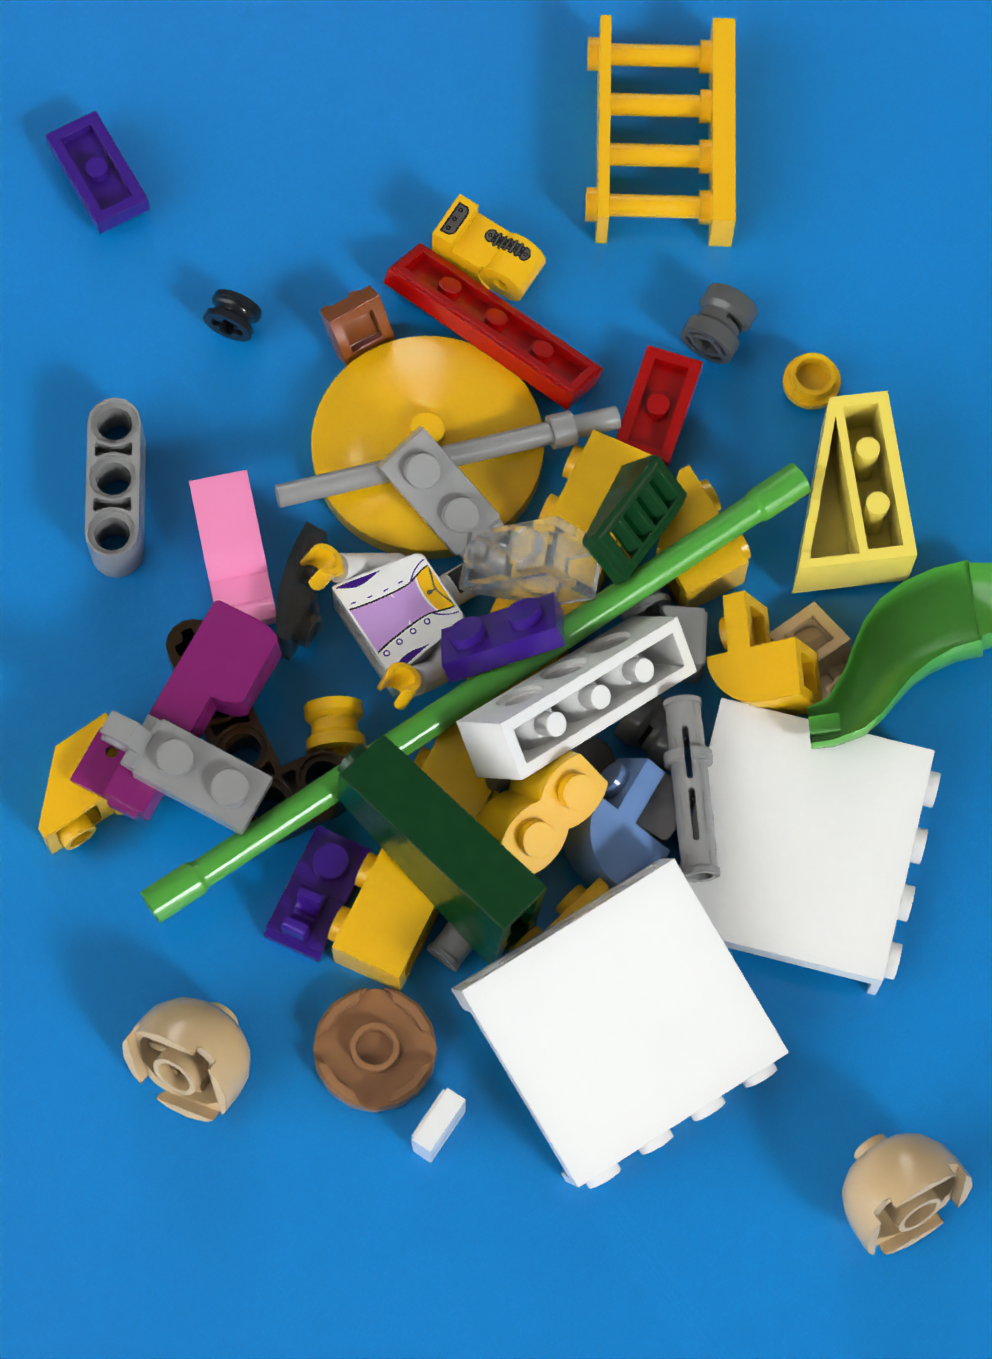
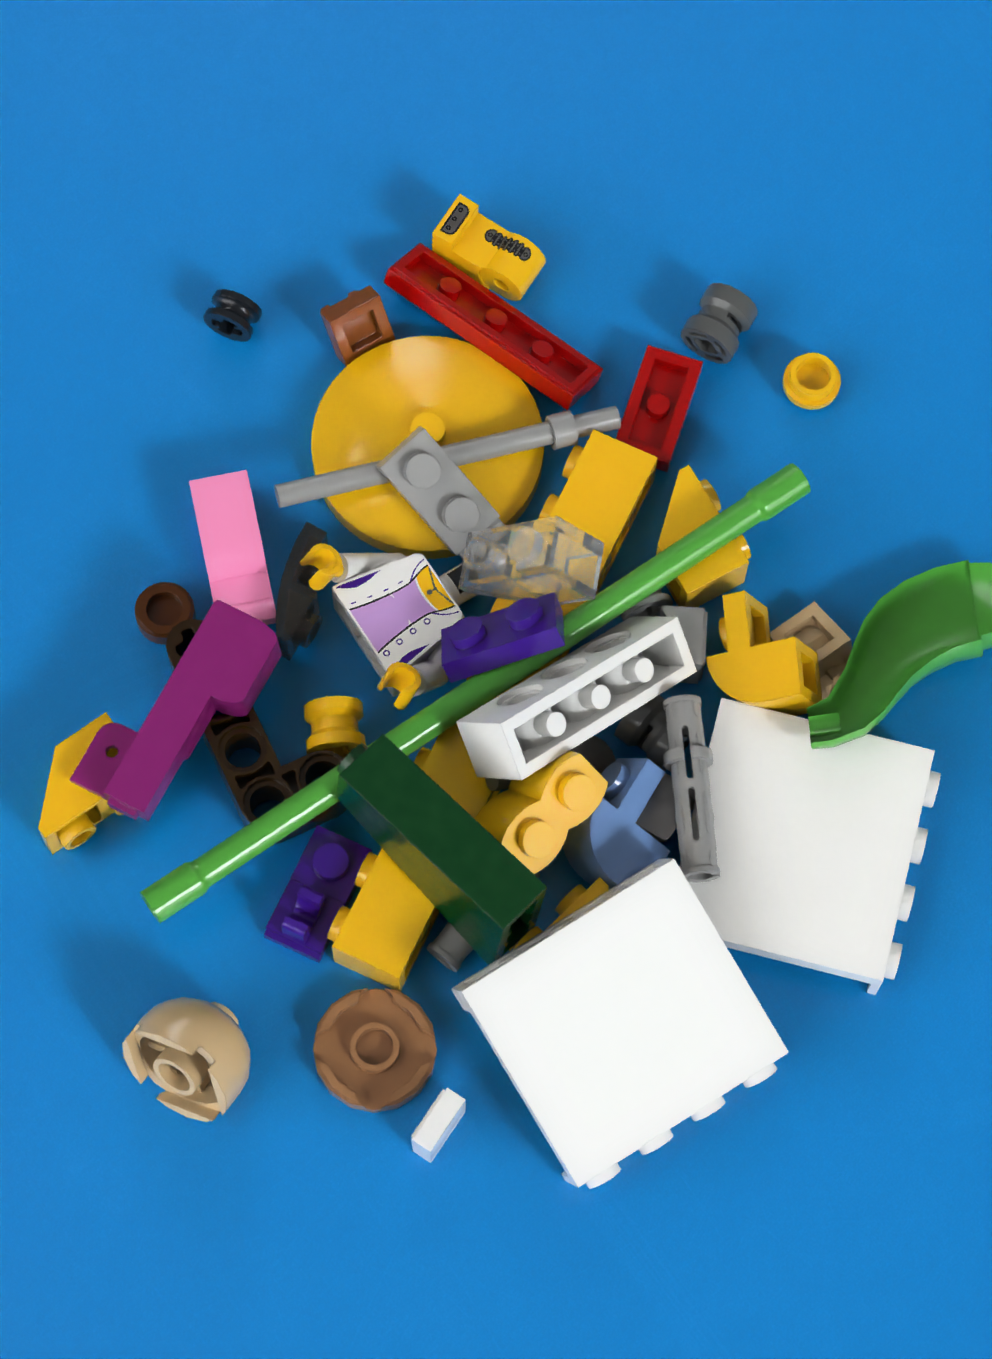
dark purple plate [45,110,150,234] -> none
light grey beam [85,397,146,578] -> none
light grey hinge [100,710,273,835] -> none
dark green slope [582,455,687,585] -> none
yellow fence [585,15,736,247] -> none
light yellow wedge [792,391,917,594] -> none
tan cylinder [842,1133,972,1255] -> none
none -> reddish brown tile [135,582,196,645]

